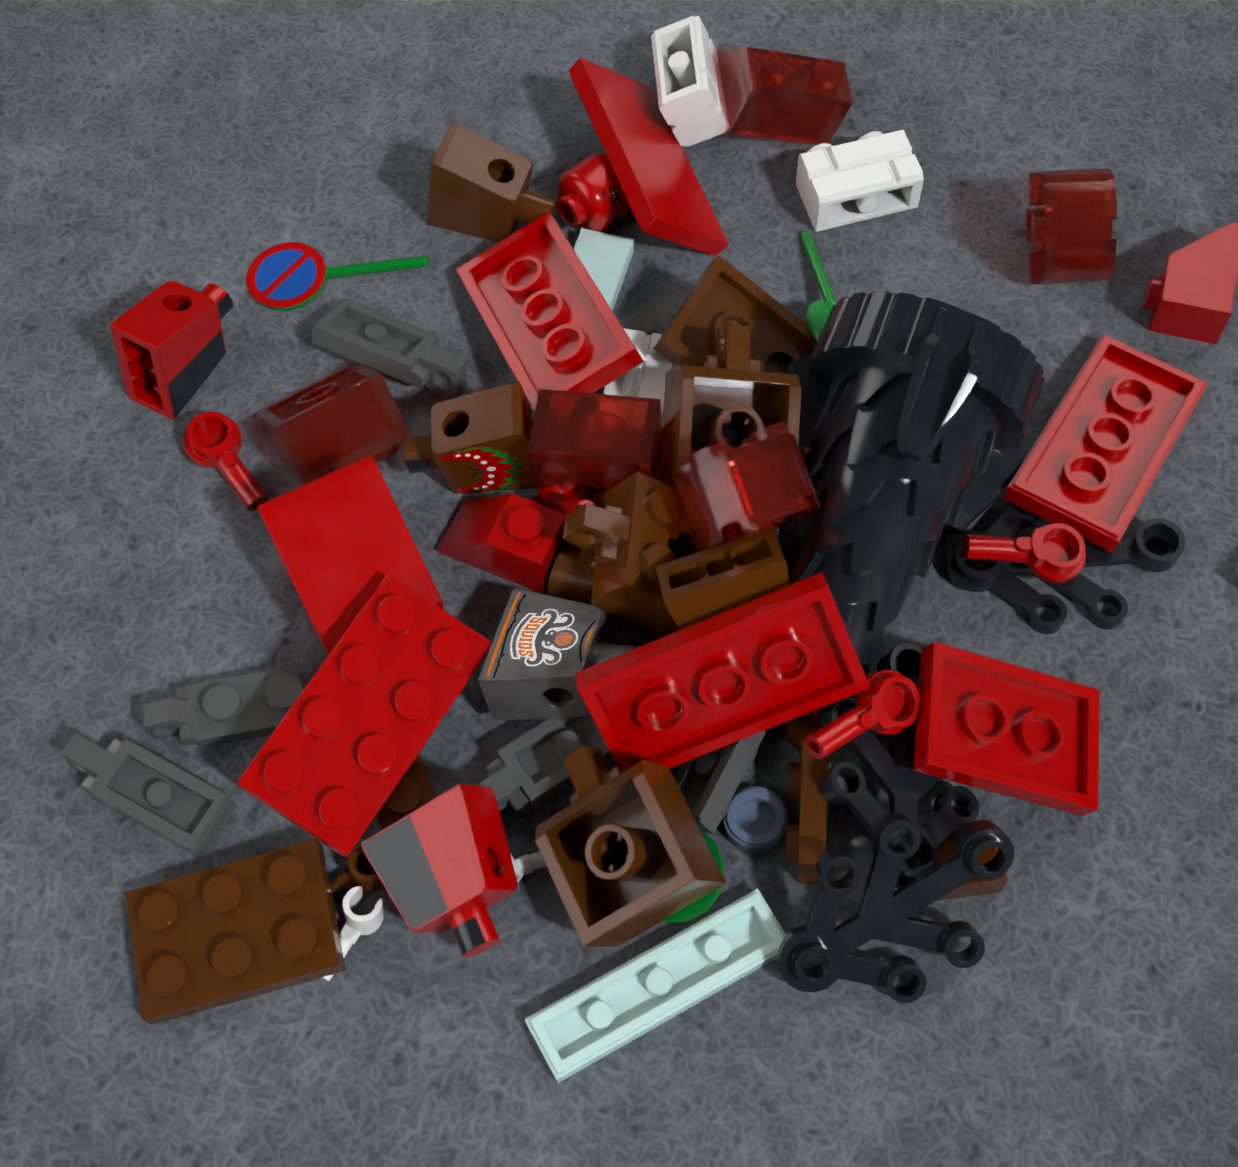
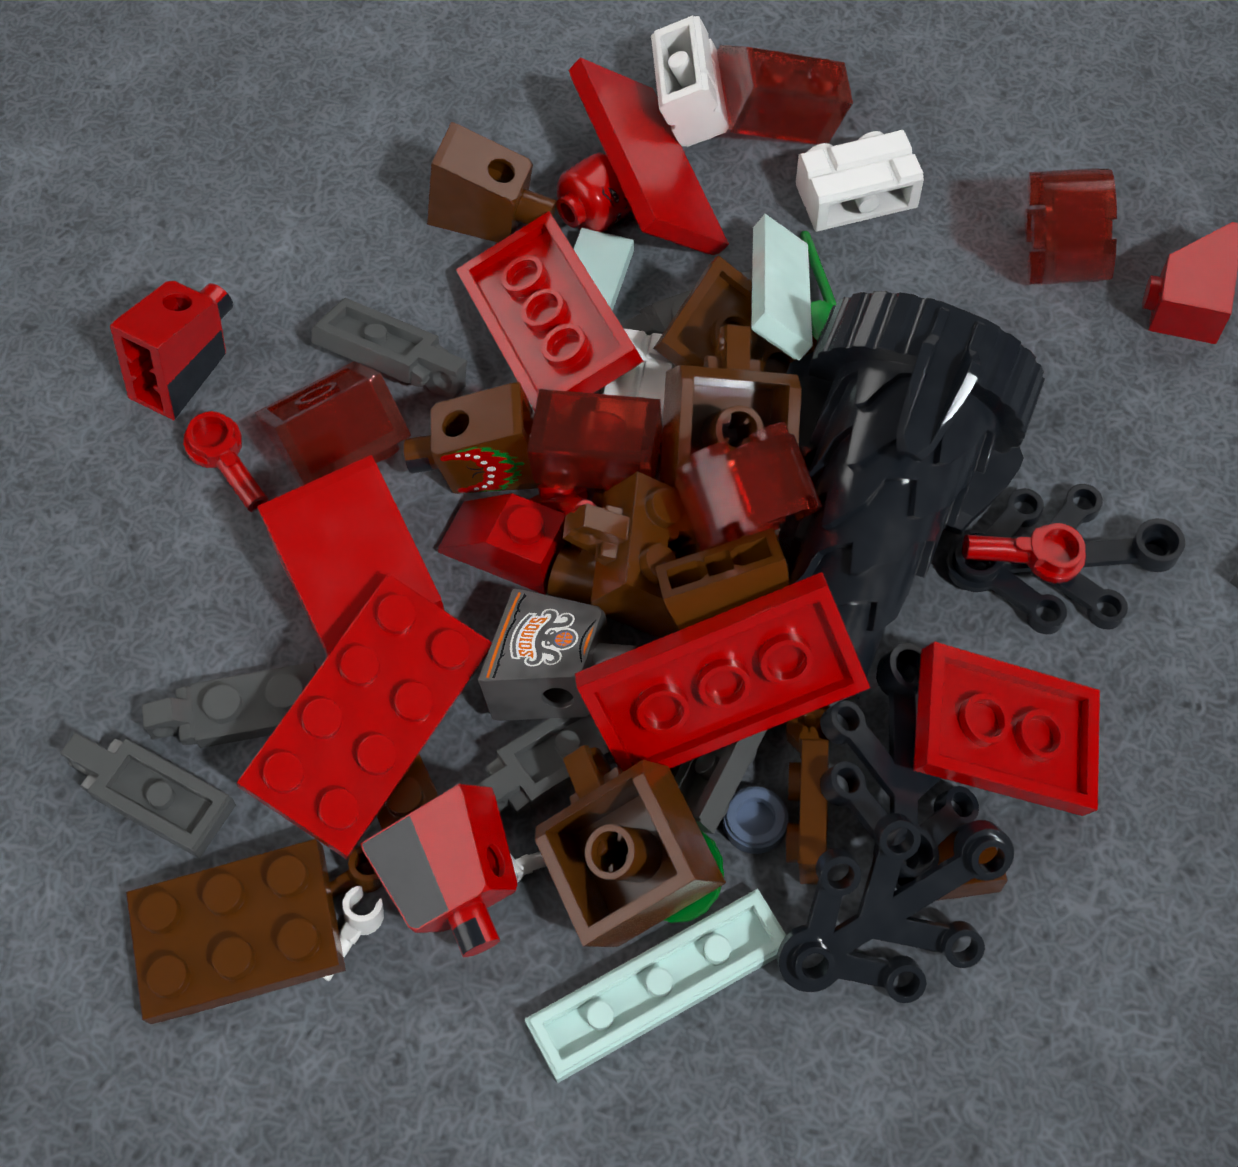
piece [246,242,430,311] -> none
red plate [806,670,921,759] -> none
red tile [1003,334,1208,553] -> none
none -> light aqua tile [751,214,813,360]

